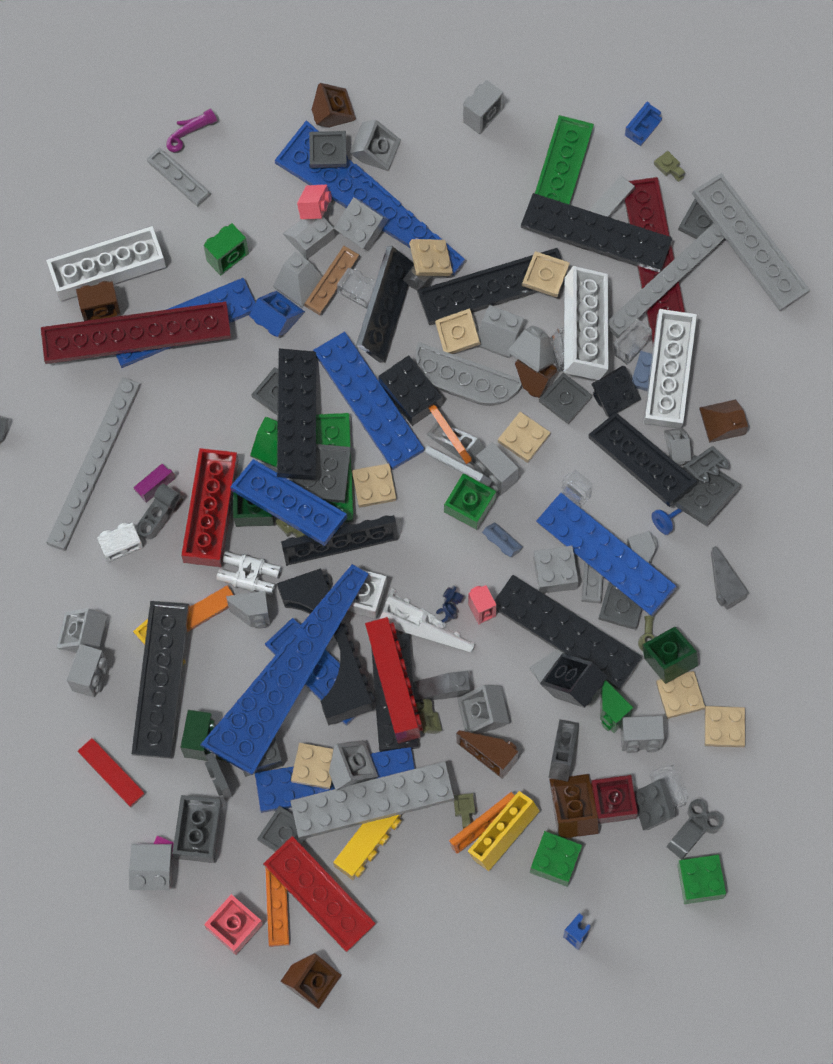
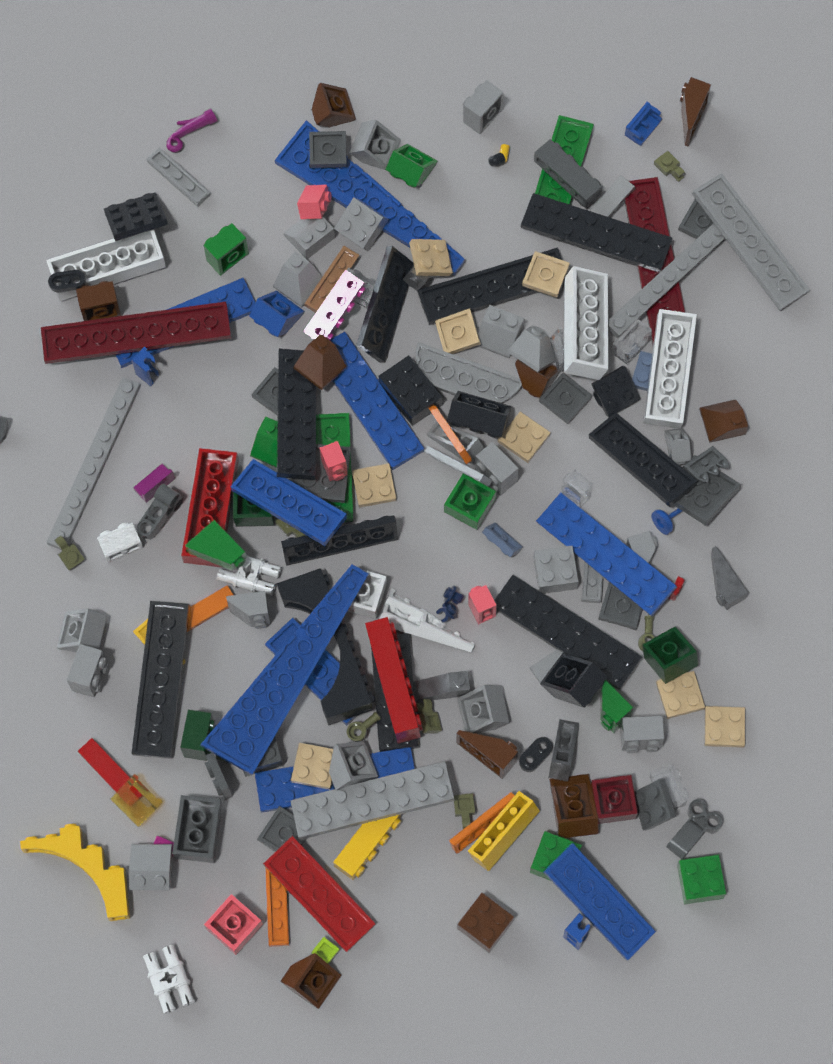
none -> yellow arch [20,824,130,921]
none -> black plate [48,270,86,293]
none -> olive plate [54,536,85,570]
none -> black plate [104,192,168,241]
none -> clear yellow plate [110,774,163,827]
none -> blue hinge [132,347,159,387]
none -> white pin [143,945,195,1014]
none -> green slope [185,520,247,570]
none -> reddish brown slope [294,334,347,390]
none -> brick [303,270,366,341]
none -> lime plate [311,937,340,964]
none -> coral brick [320,441,348,481]
none -> olive bar [347,712,381,742]
none -> green slope [385,144,438,187]
none -> black brick [447,391,512,438]
none -> reddish brown brick [457,893,514,953]
none -> black arm [488,144,510,166]
none -> black plate [519,737,552,772]
none -> dark grey brick [534,139,602,208]
none -> blue plate [543,843,656,960]
none -> red tile [669,576,685,601]
none -> reddish brown slope [680,77,711,147]

